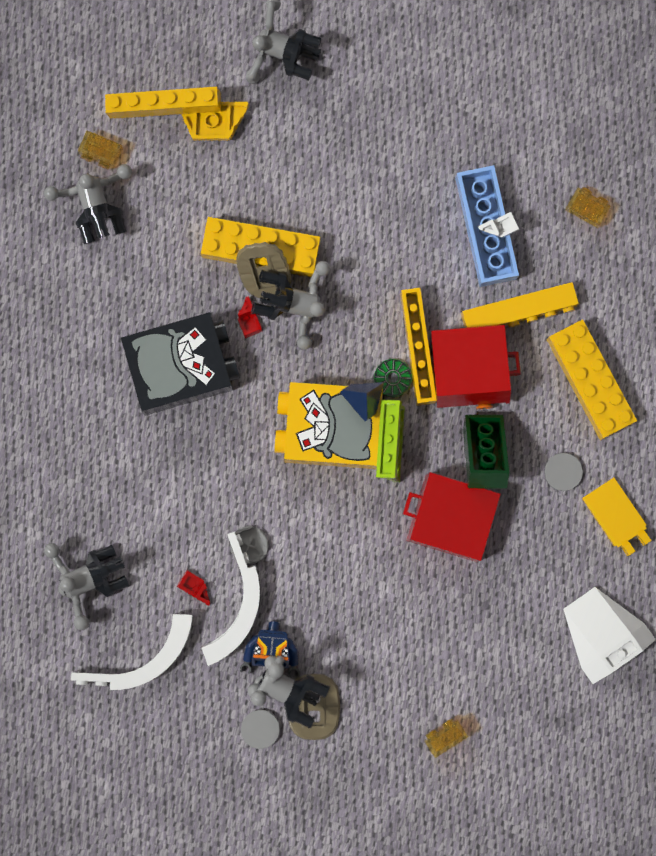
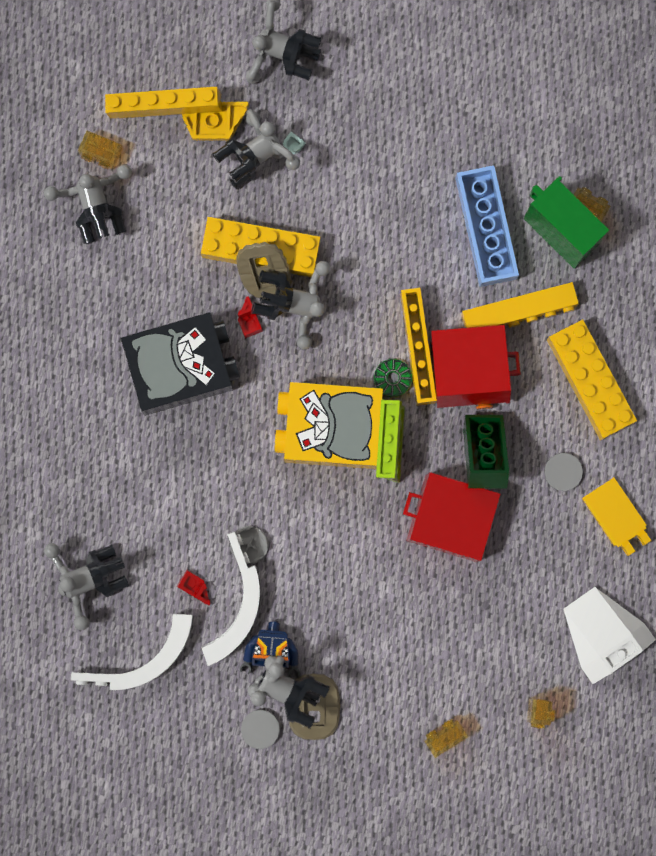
dark blue slope [340,382,384,422] -> none
white slope [478,212,520,238] -> none
none -> wheel [212,109,300,189]
none -> light aqua tile [283,132,306,155]
none -> green container [523,176,609,269]
none -> clear yellow brick [526,698,555,729]

